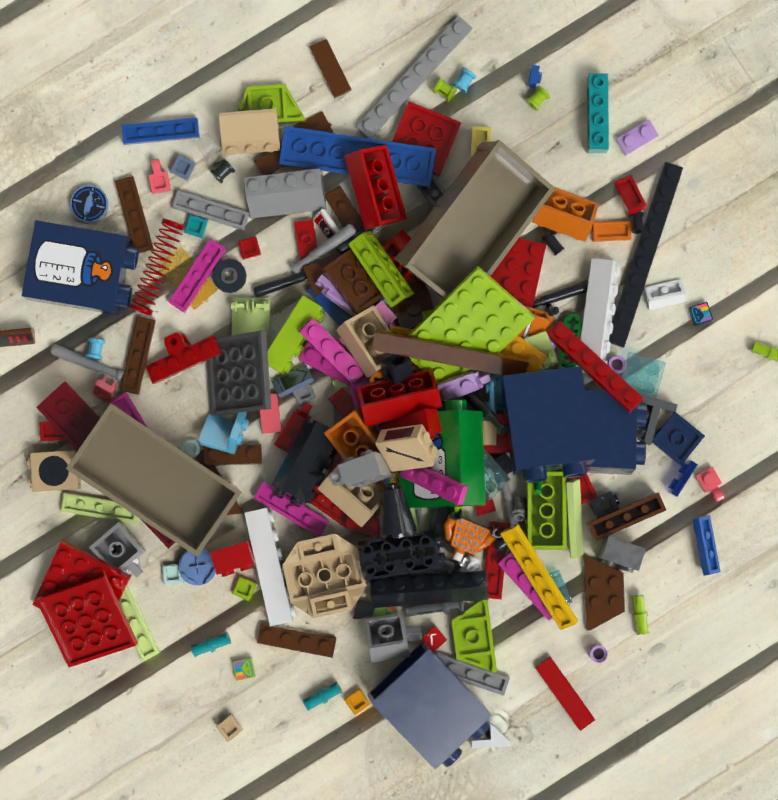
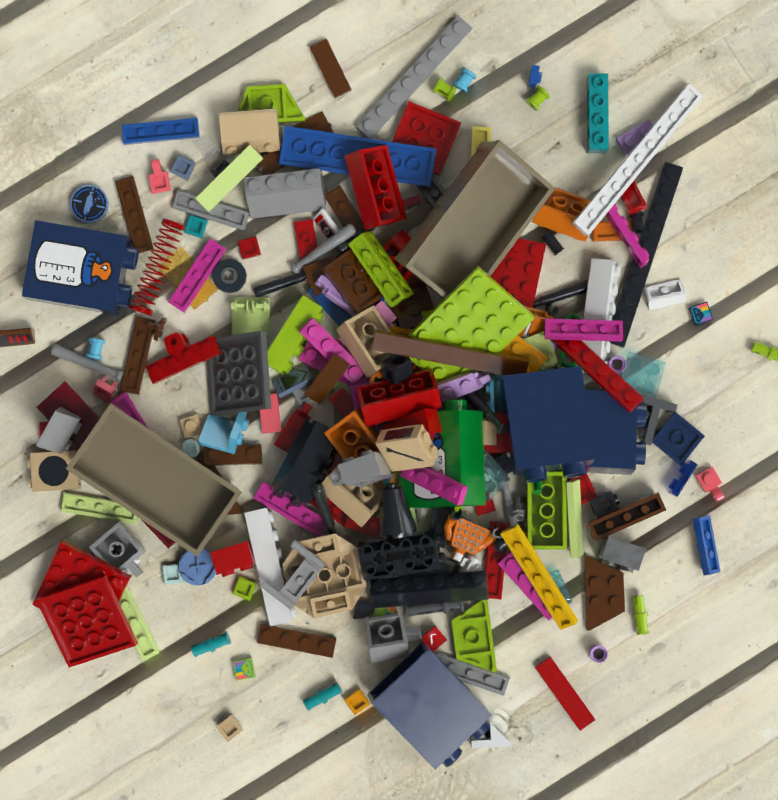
none -> light grey slope [36,407,82,454]
none -> reddish brown plant [147,317,167,341]
none -> tan plate [179,414,203,439]
none -> yellowish green tile [195,145,263,212]
none -> light grey plate [260,540,326,610]
none -> reddish brown tile [304,354,350,404]
none -> pearl dark grey piece [312,484,337,535]
none -> dark red tile [402,195,421,210]
none -> dark pink plate [544,319,623,342]
none -> white plate [572,83,703,236]
none -> dark pink plate [605,204,649,268]

